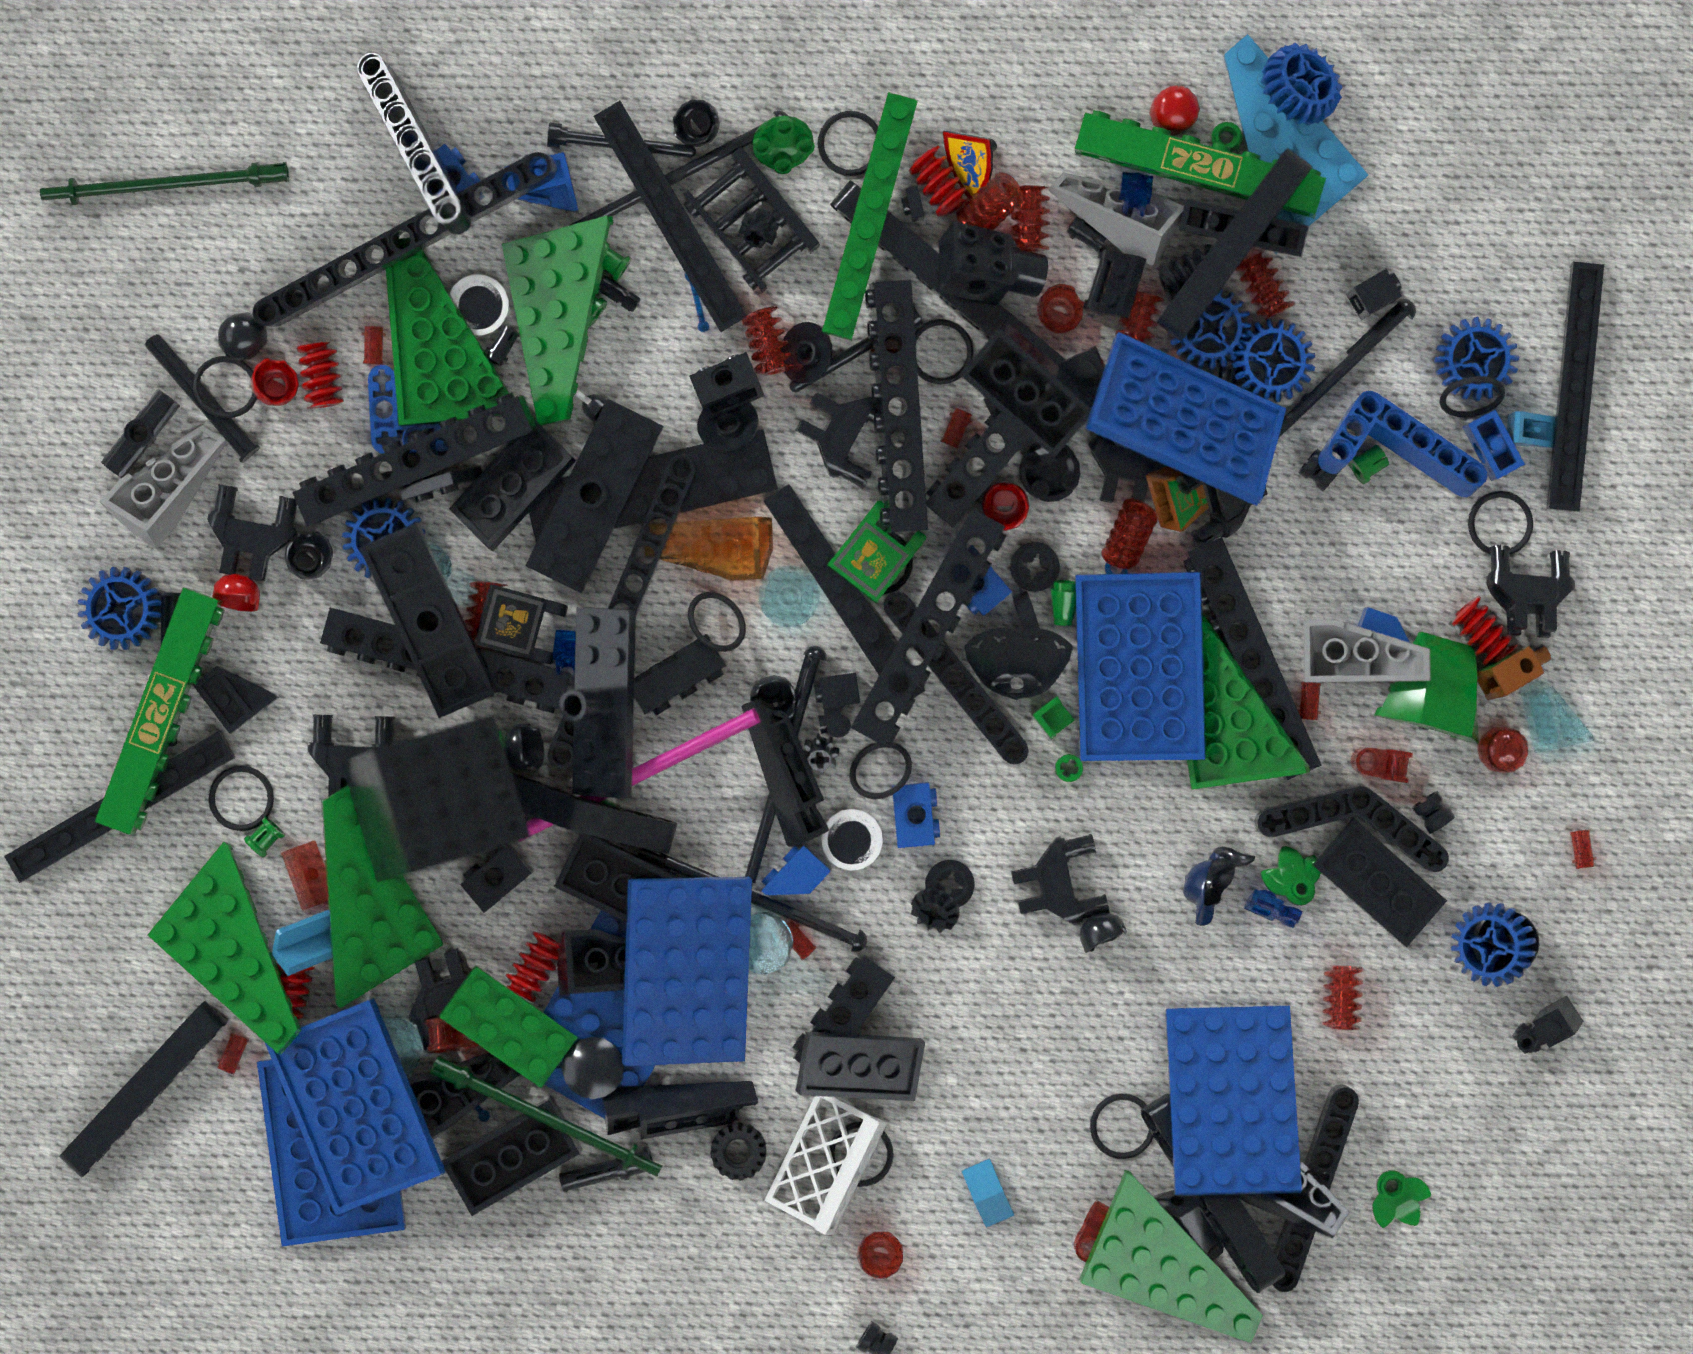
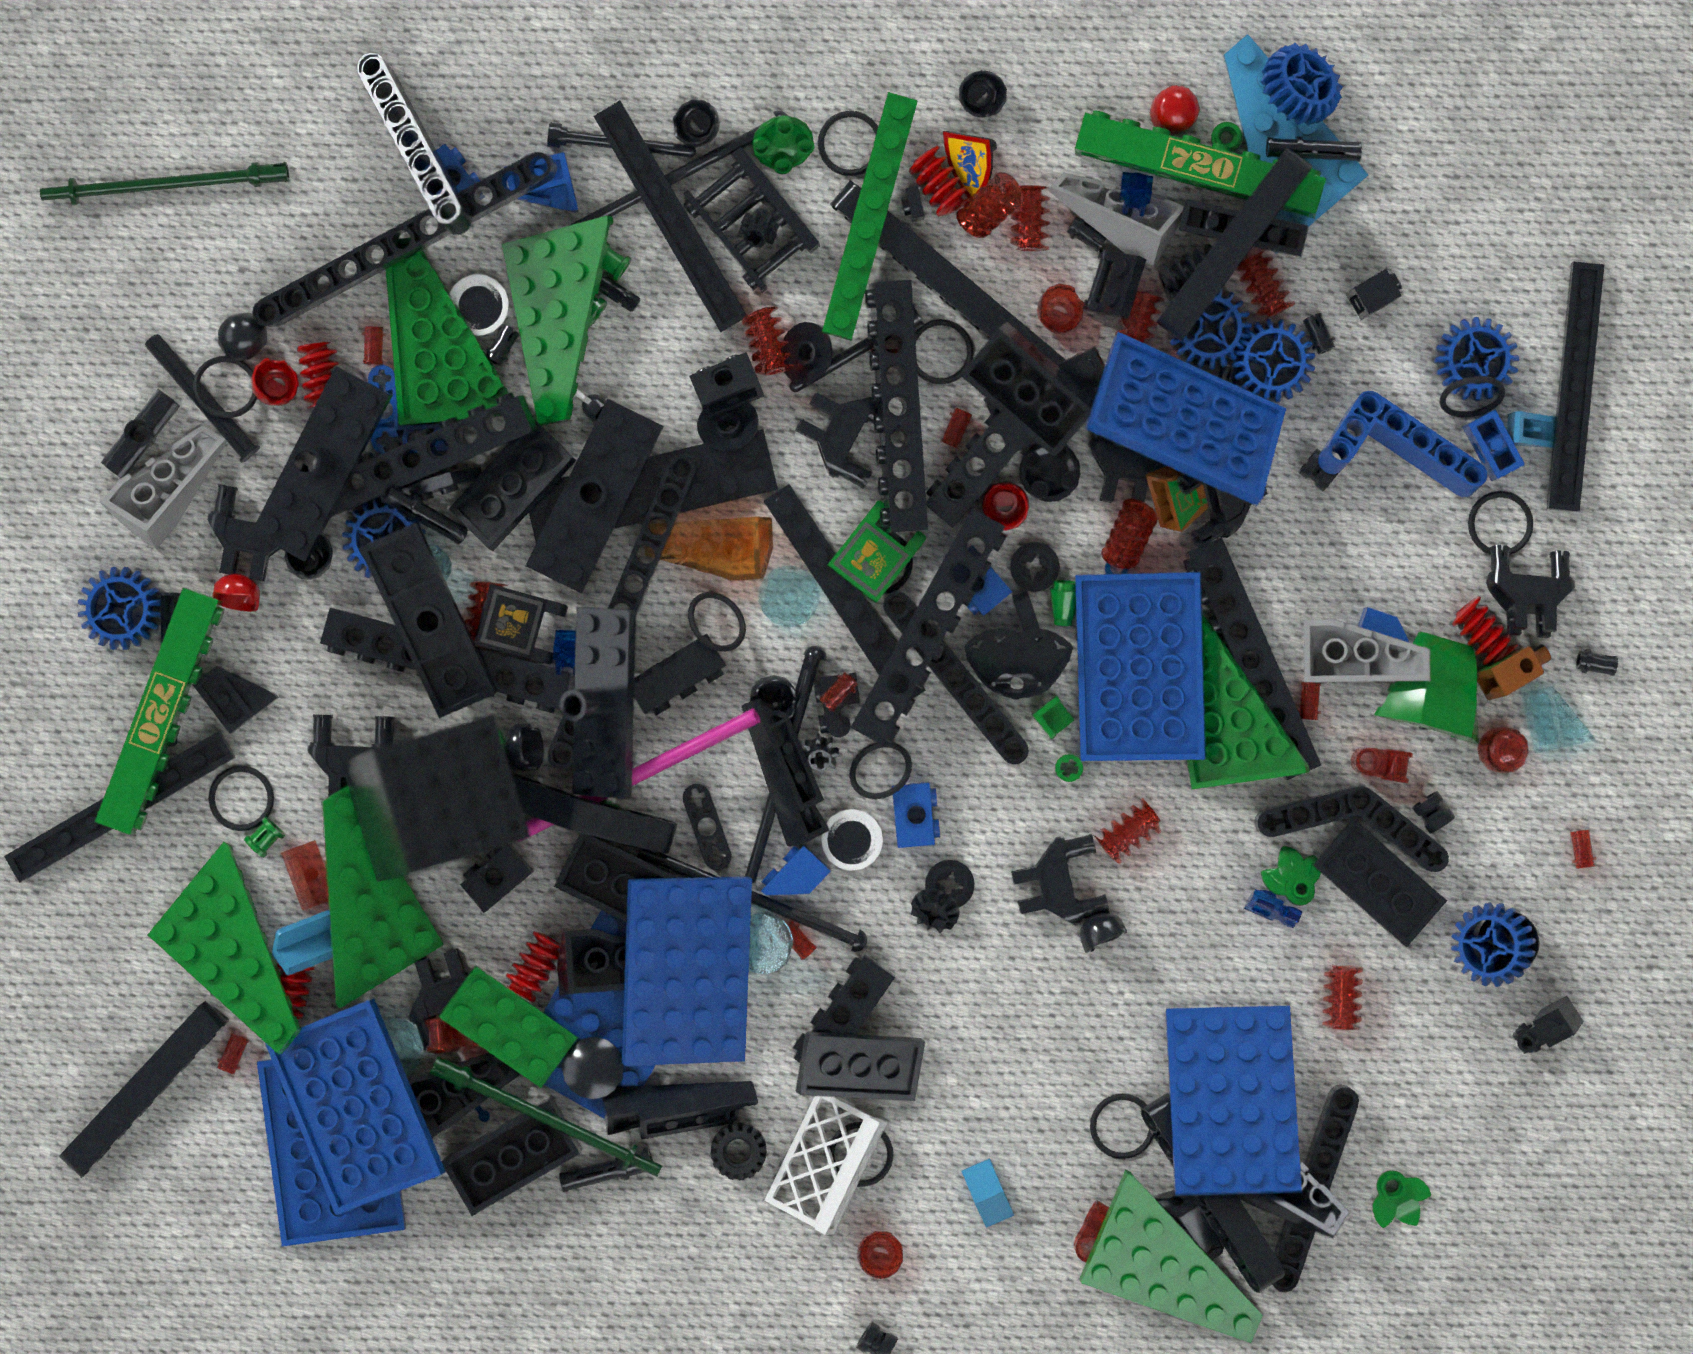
clear blue hinge [685,273,710,333] -> none
black brick [939,221,1048,305] -> none
hair [1183,847,1255,926] -> none
black bar [1278,299,1416,439] -> none
green bush [1348,445,1389,484] -> none
none -> black plate [251,366,393,562]
none -> black pin [381,484,468,545]
none -> black beam [683,784,732,870]
none -> clear red pin [819,672,859,712]
none -> black hair [959,70,1007,118]
none -> clear red piece [1093,798,1161,864]
none -> black pin [1266,136,1362,162]
none -> black pin [1303,313,1336,355]
none -> black pin [1576,649,1618,676]

